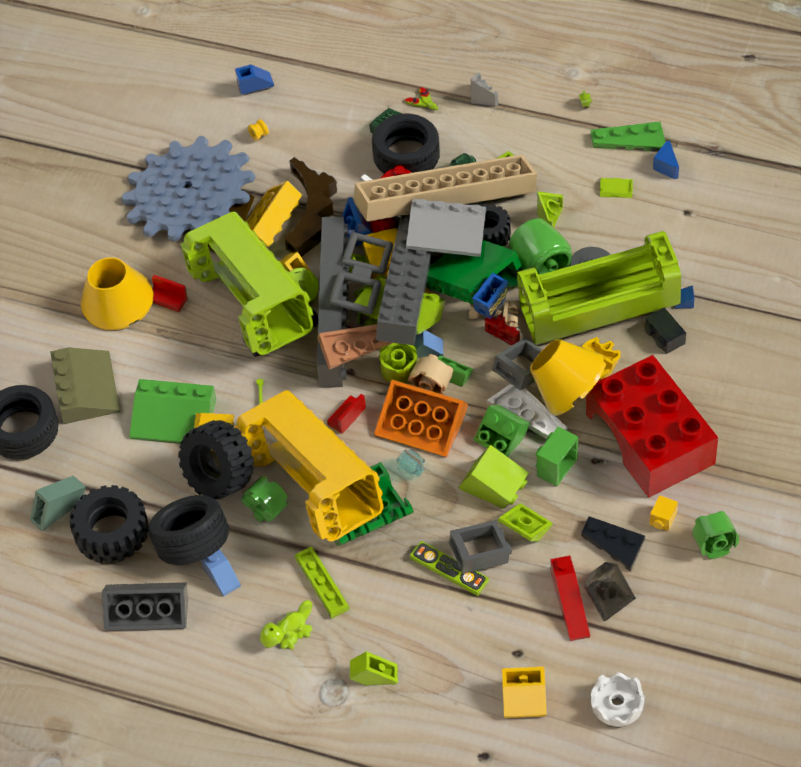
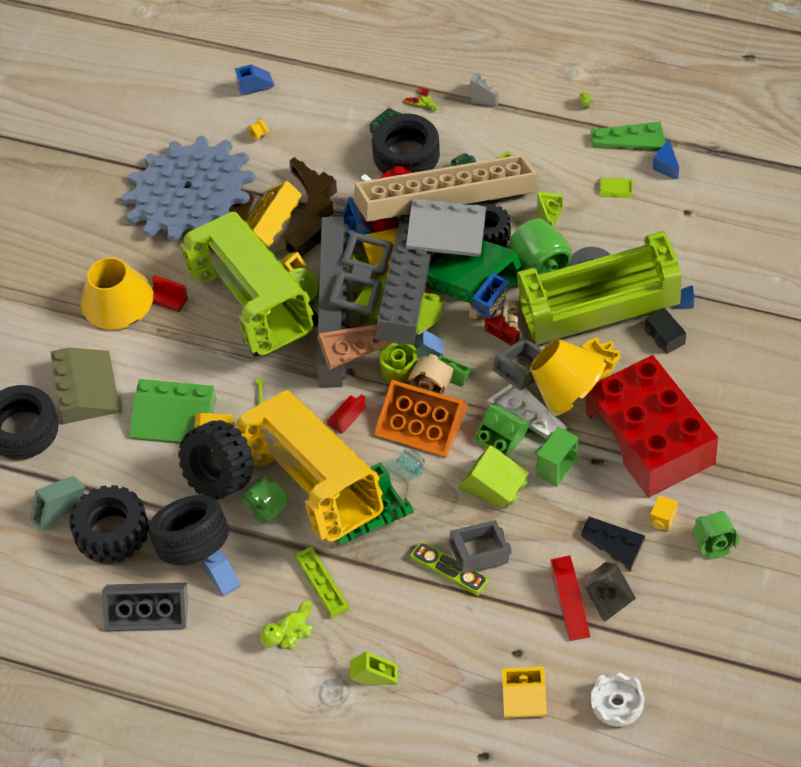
lime slope [498,503,553,541] -> none

